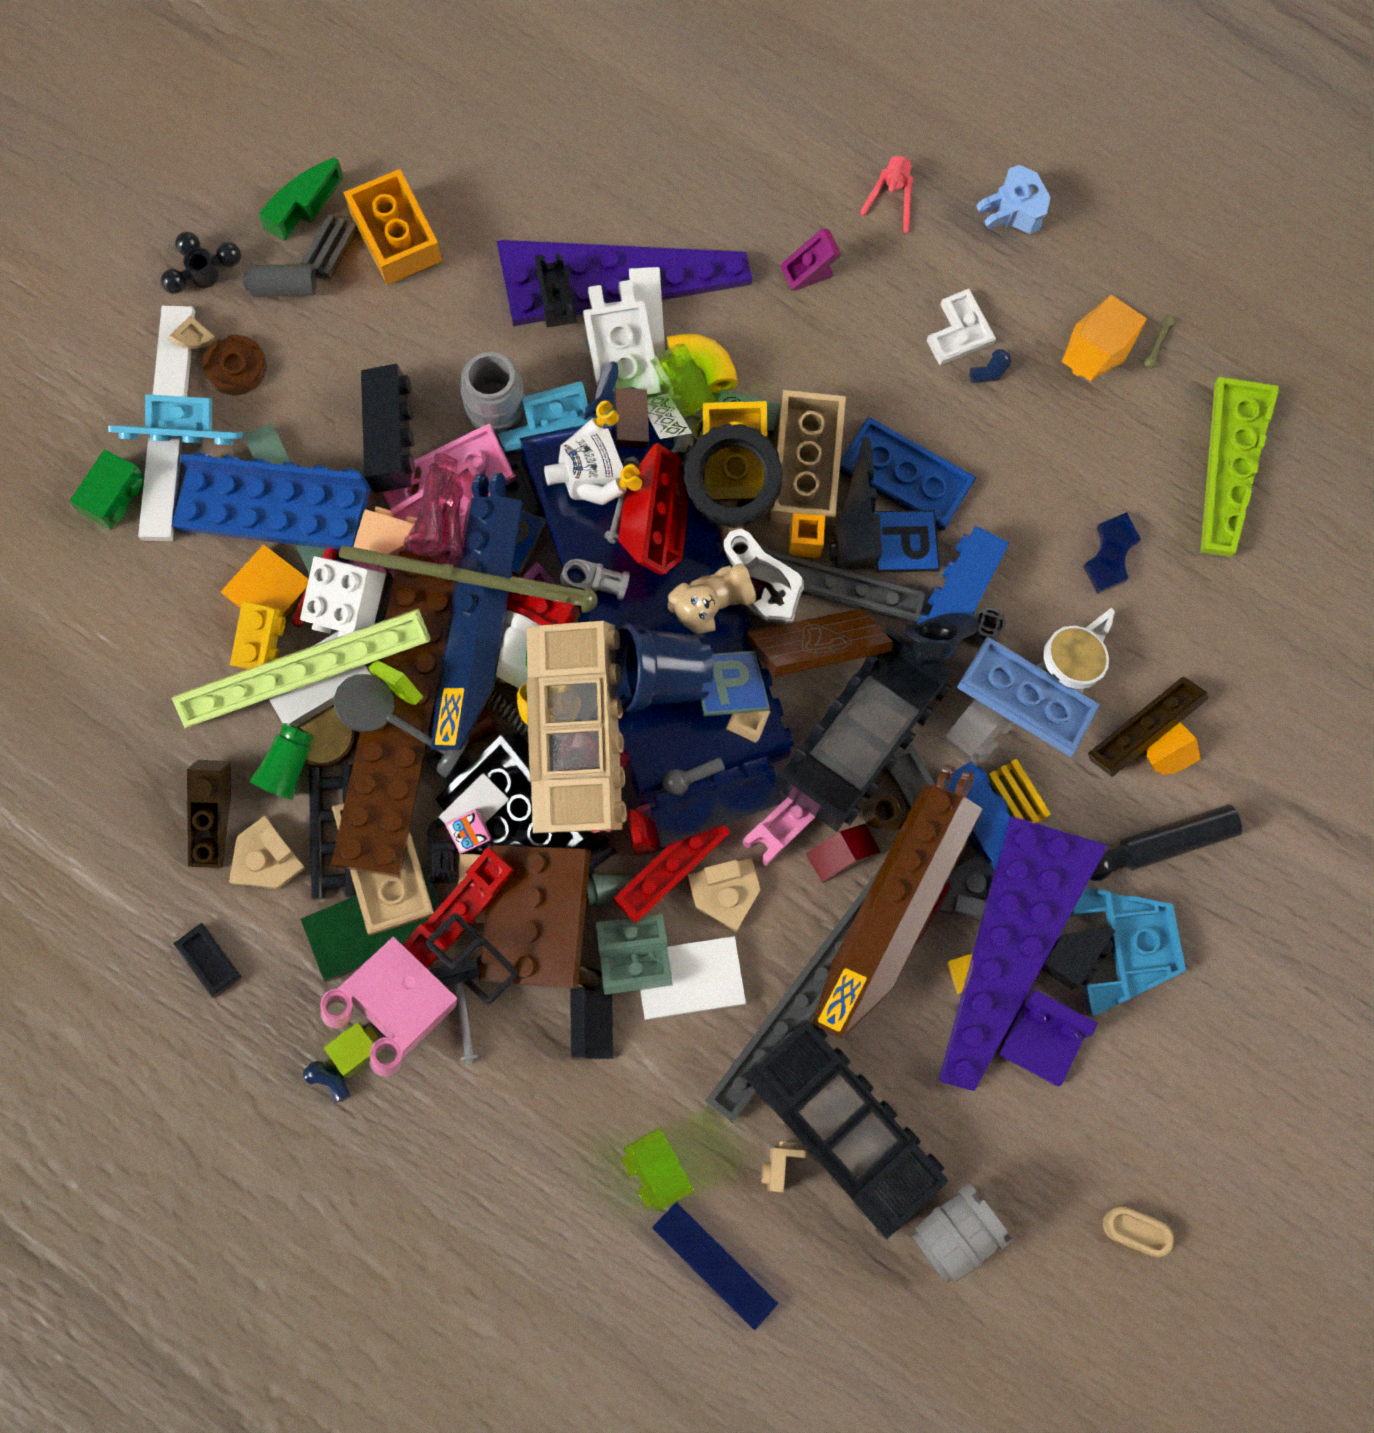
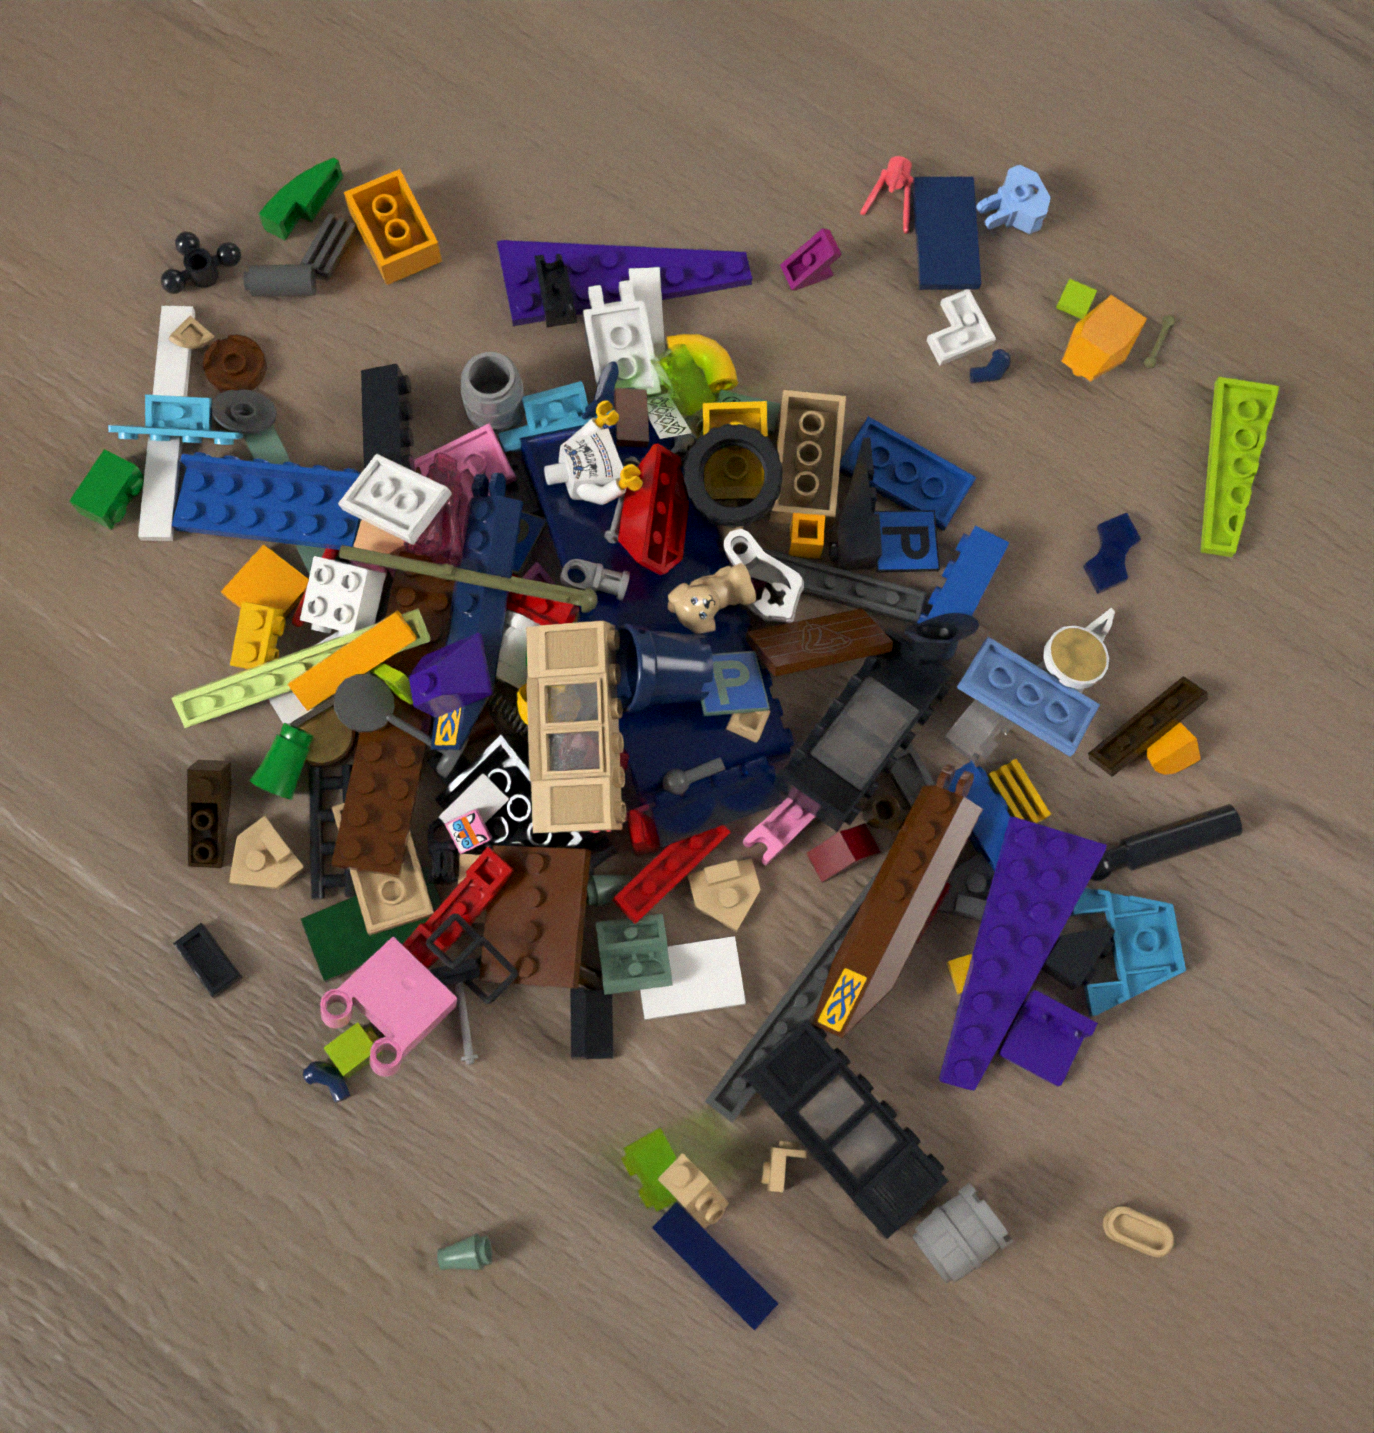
dark grey wheel [969,606,1006,646] -> none
none -> dark grey dish [211,389,276,433]
none -> light orange tile [287,610,417,711]
none -> white tile [338,454,452,545]
none -> dark purple slope [409,632,493,718]
none -> sand green cone [437,1233,492,1270]
none -> tan bracket [658,1153,729,1229]
none -> dark blue tile [913,176,981,290]
none -> lime tile [1056,278,1097,319]

